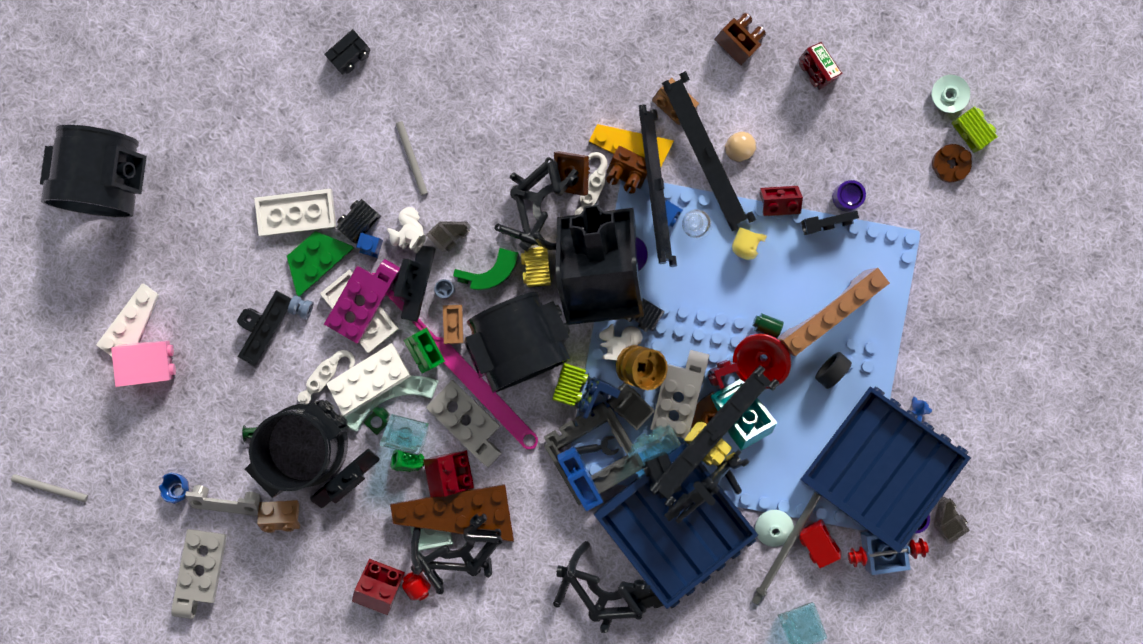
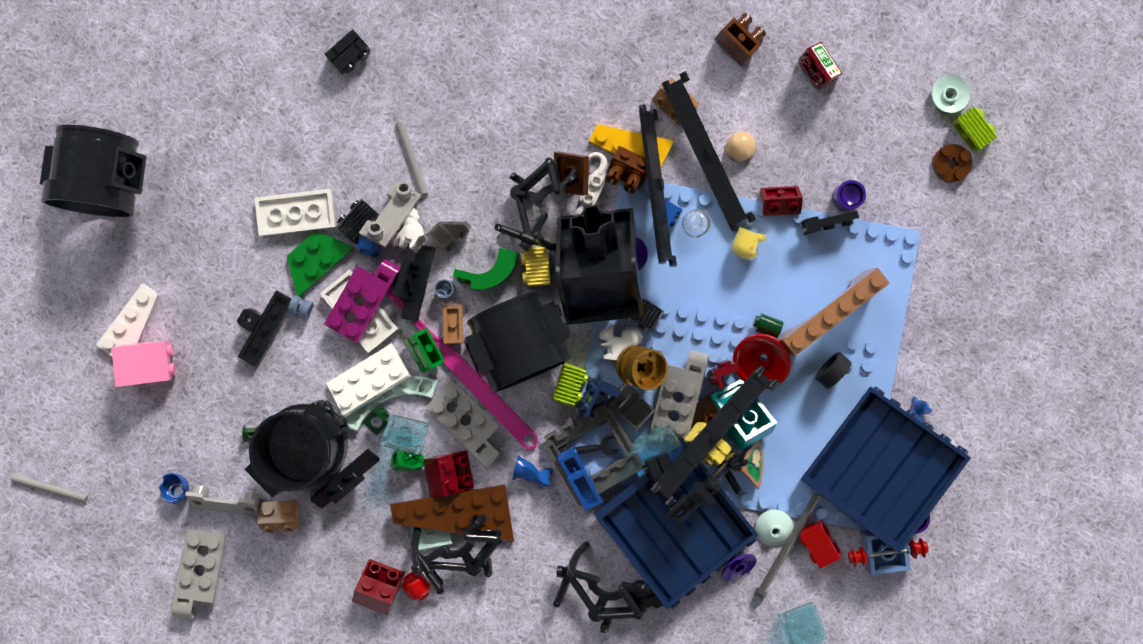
white piece [298,350,355,404] -> none
clear smoke slope [934,496,970,544] -> none
none -> light grey brick [359,181,422,248]
none -> blue animal [512,456,553,489]
none -> dark purple dish [722,554,757,581]
none -> shield [732,440,763,489]

